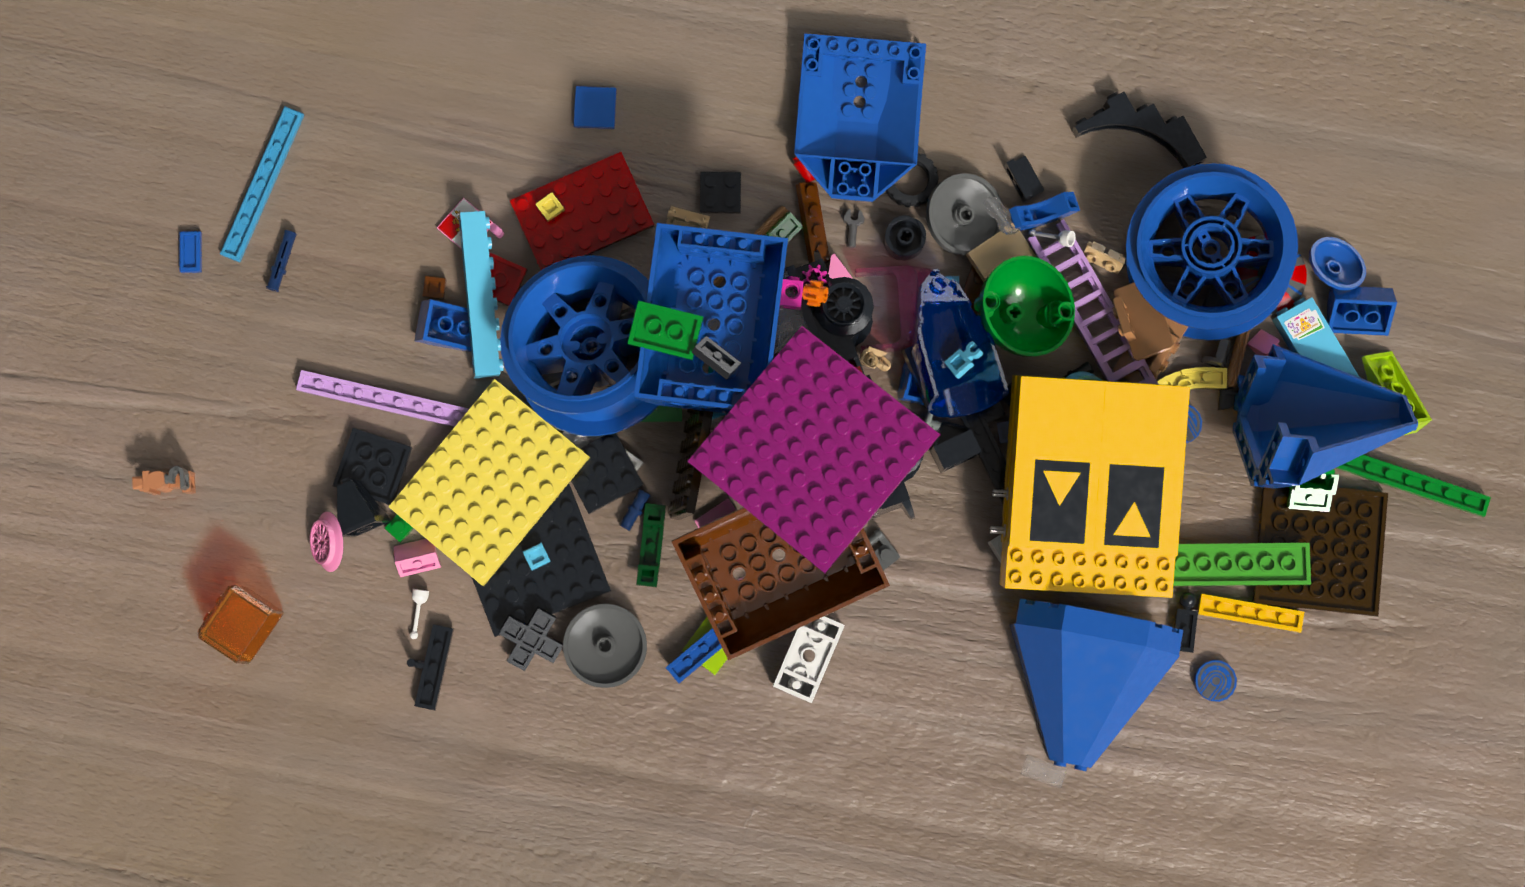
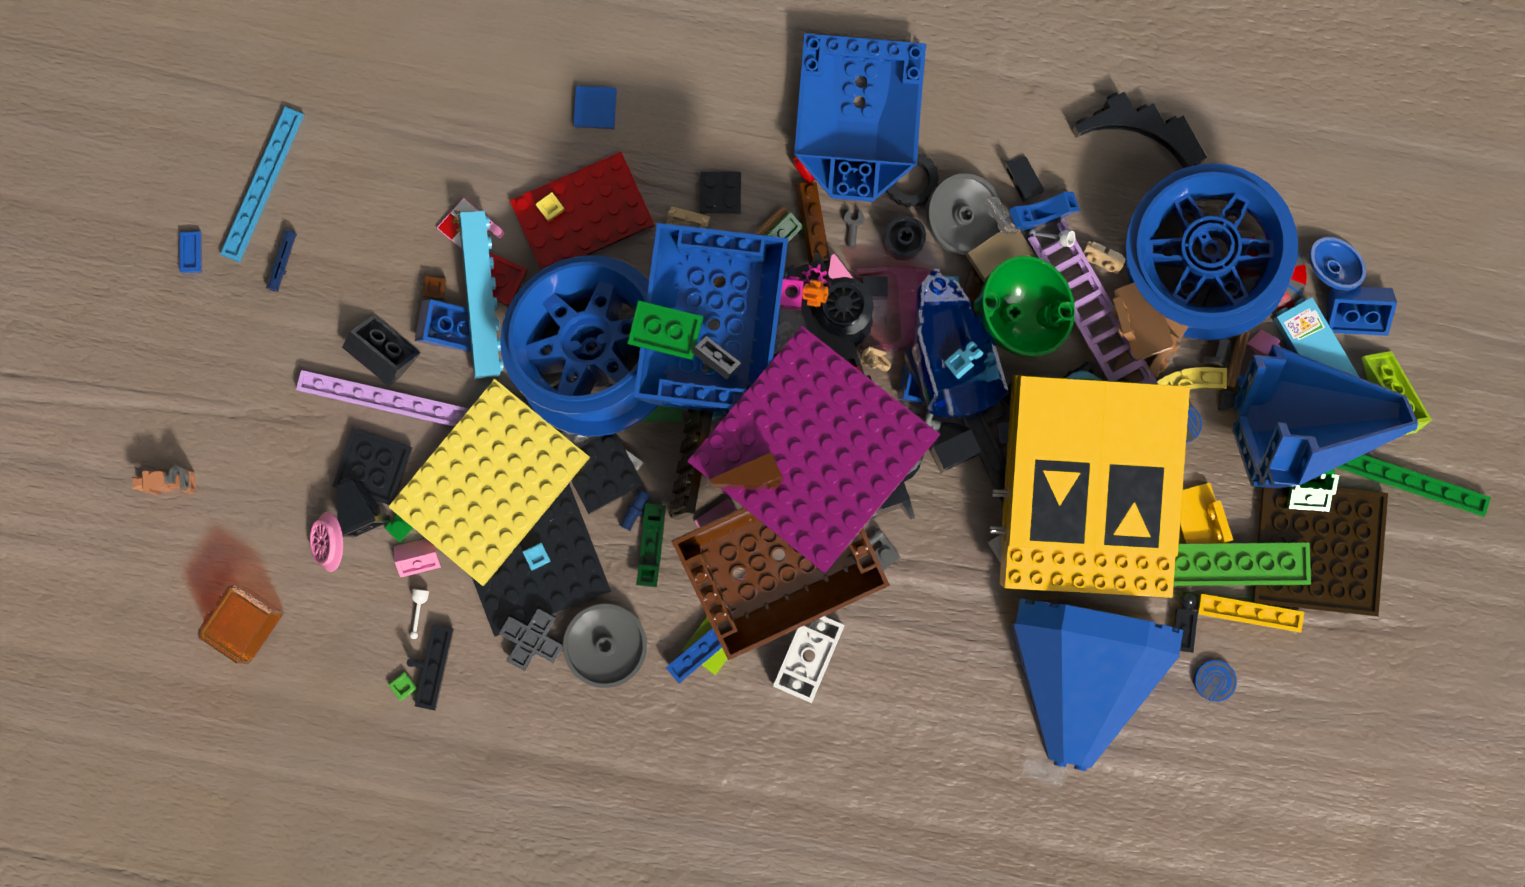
none -> black slope [342,314,421,386]
none -> bright green tile [388,672,418,701]
none -> reddish brown slope [709,452,784,490]
none -> black brick [861,276,888,300]
none -> yellow bracket [1180,483,1233,544]

